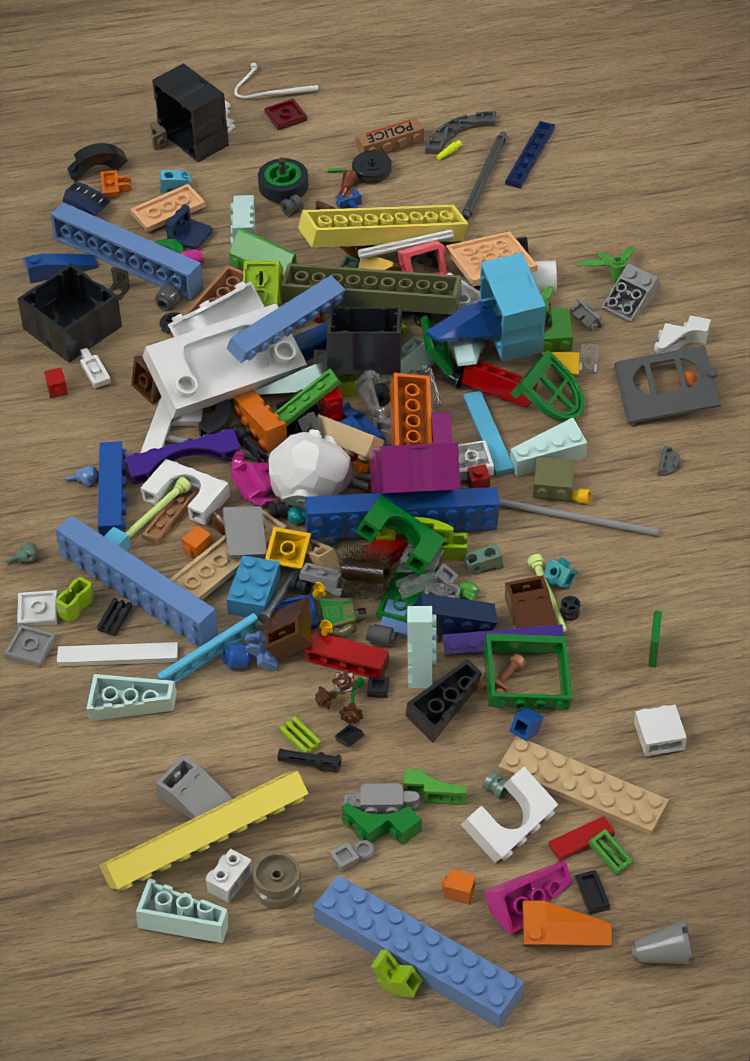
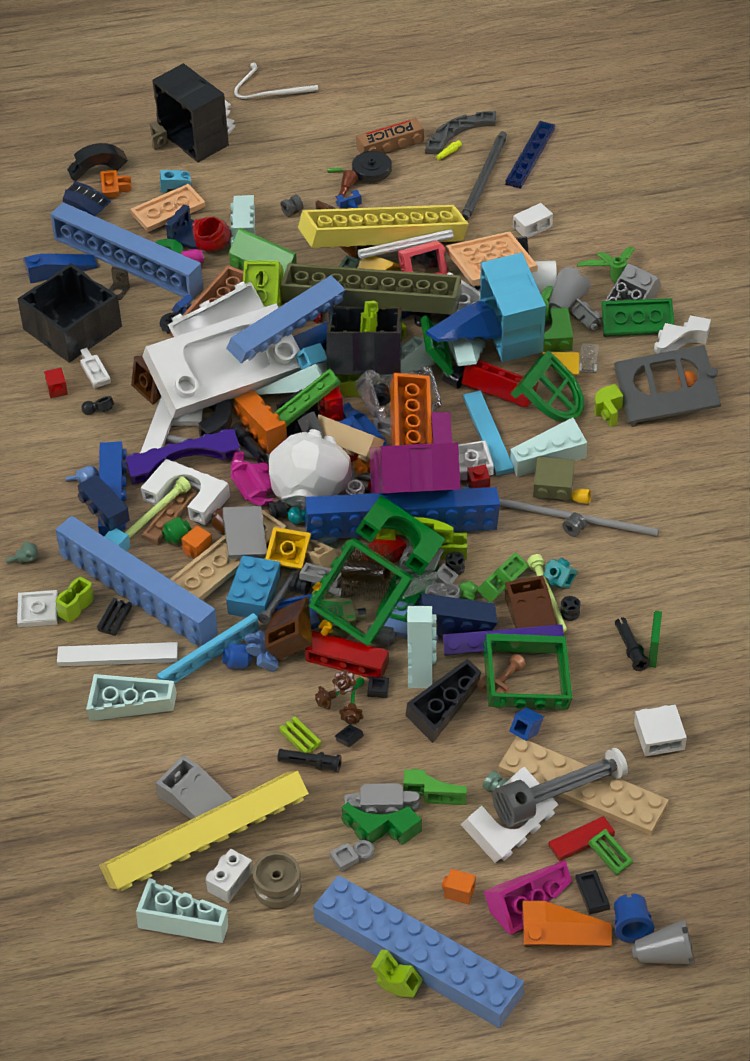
light grey tile [4,624,57,668] -> none
dark grey head [155,284,181,310] -> none
wheel [258,157,308,202] -> none
dark red tile [264,98,307,131] -> none
sand green leg [464,543,504,574] -> none
flat silver tile [658,445,680,476] -> none
none -> dark blue brick [77,475,130,531]
none -> black plate [81,396,114,415]
none -> green head [161,517,191,545]
none -> blue tile [171,294,193,314]
none -> red helmet [192,216,231,252]
none -> medium azure brick [295,343,327,370]
none -> green window [309,538,414,646]
none -> white cone [346,480,365,495]
none -> lime hinge [360,300,378,332]
none -> black wheel [445,552,465,576]
none -> bright green slope [477,552,529,603]
none -> dark grey piece [493,748,628,827]
none -> white hinge [513,203,553,238]
none -> light grey cone [549,267,591,310]
none -> dark grey wheel [562,512,587,537]
none -> lime brick [594,384,623,427]
none -> green tile [601,298,675,337]
none -> blue piece [614,894,655,943]
none -> black pin [615,617,650,671]

